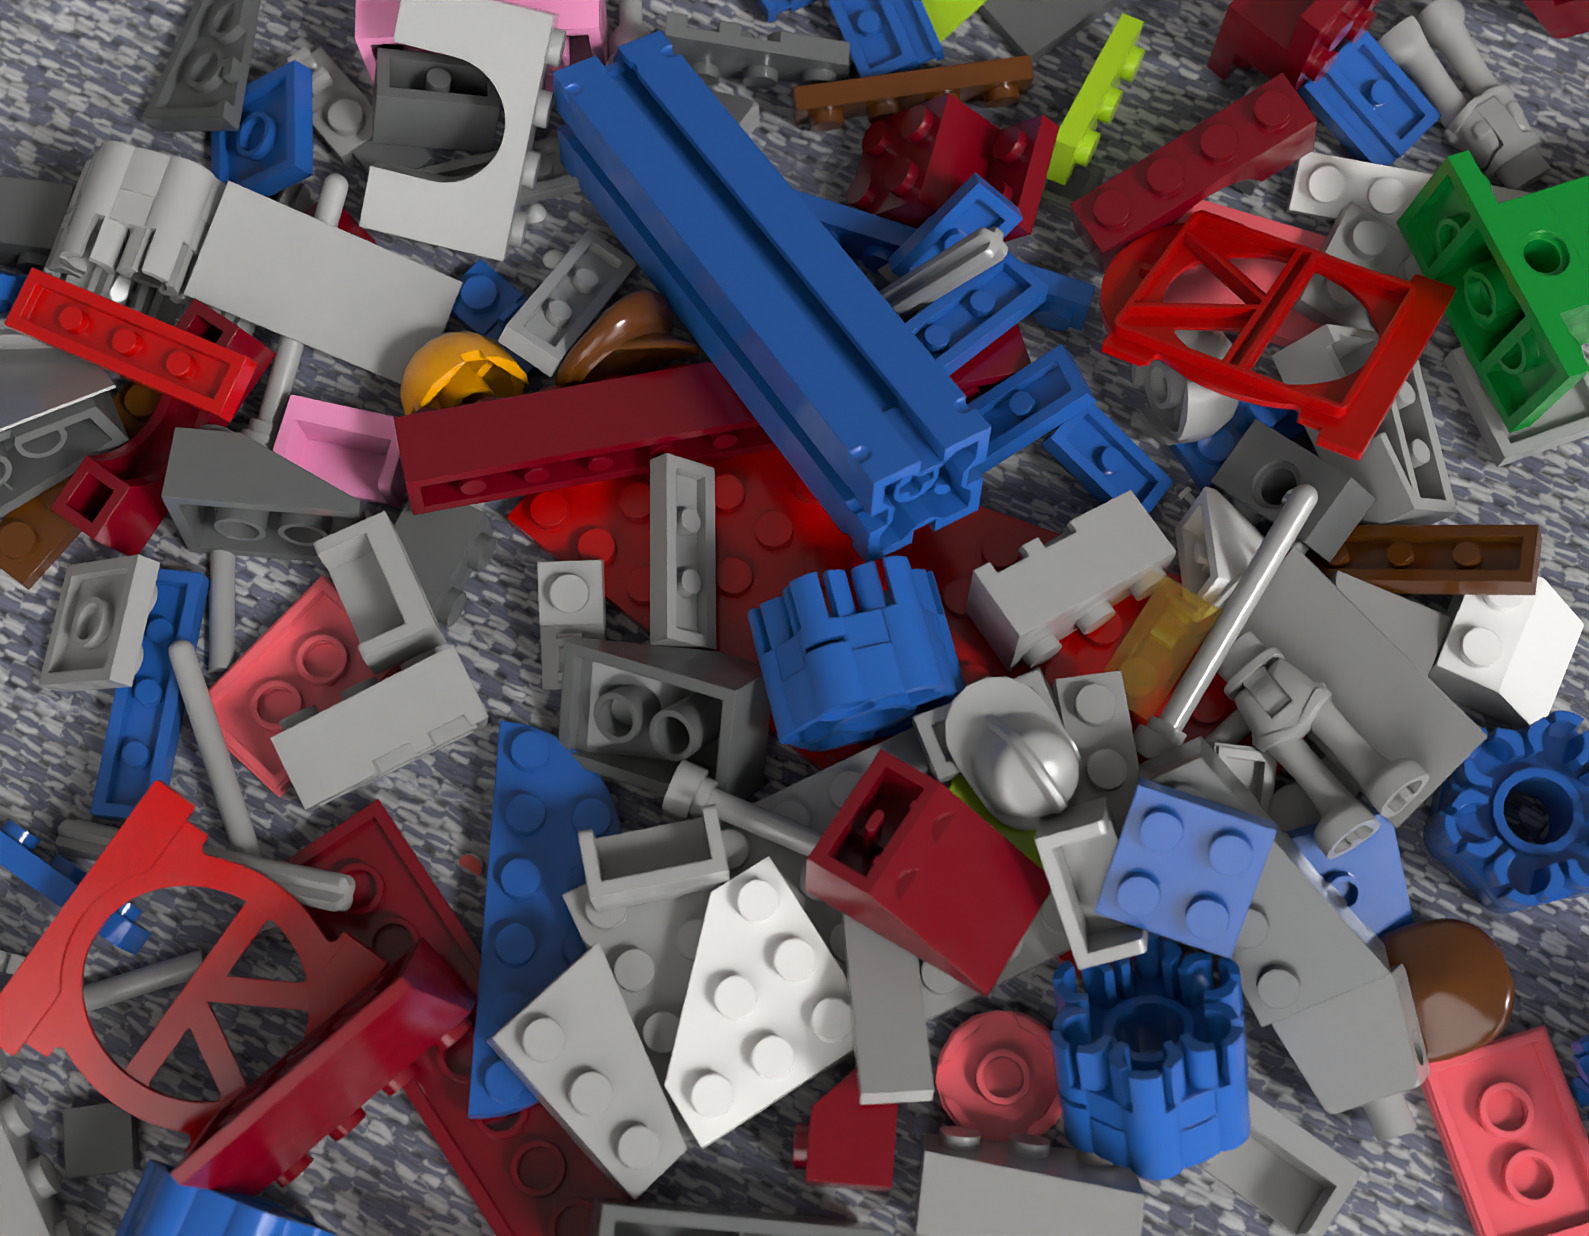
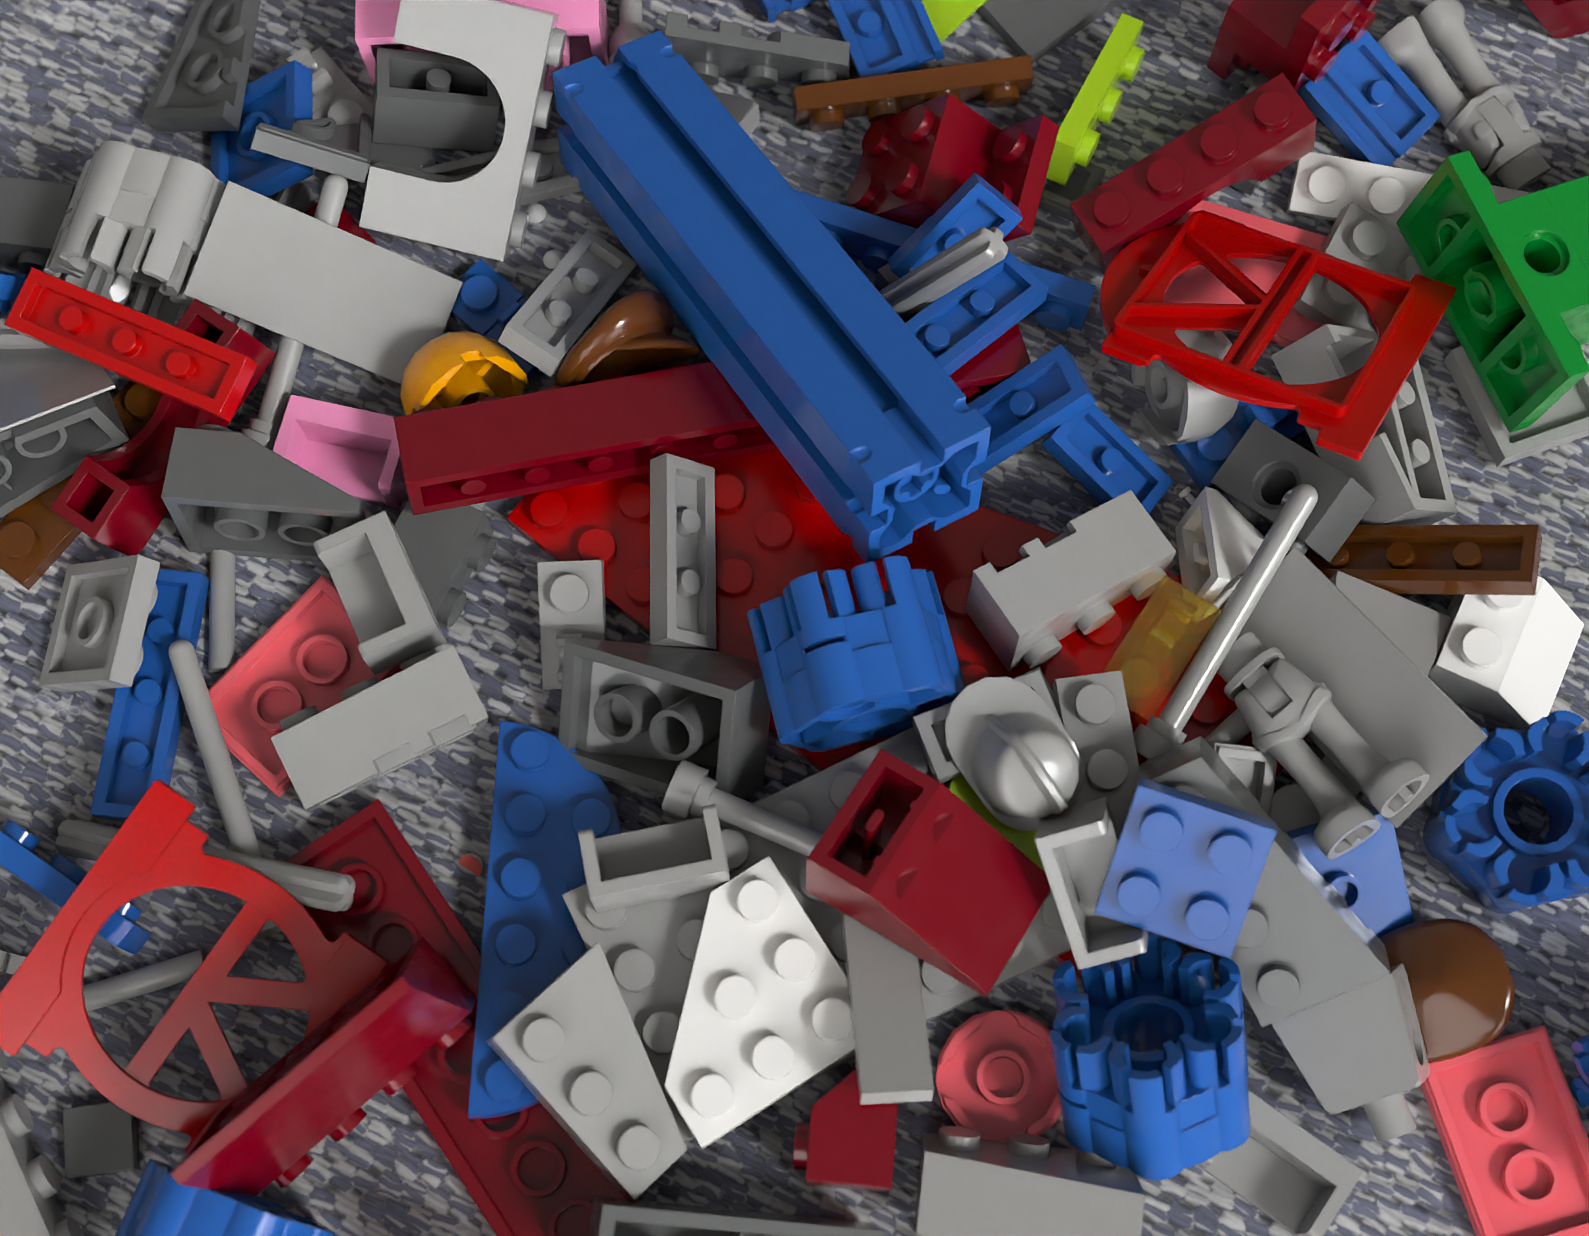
none -> dark grey tile [251,113,372,183]

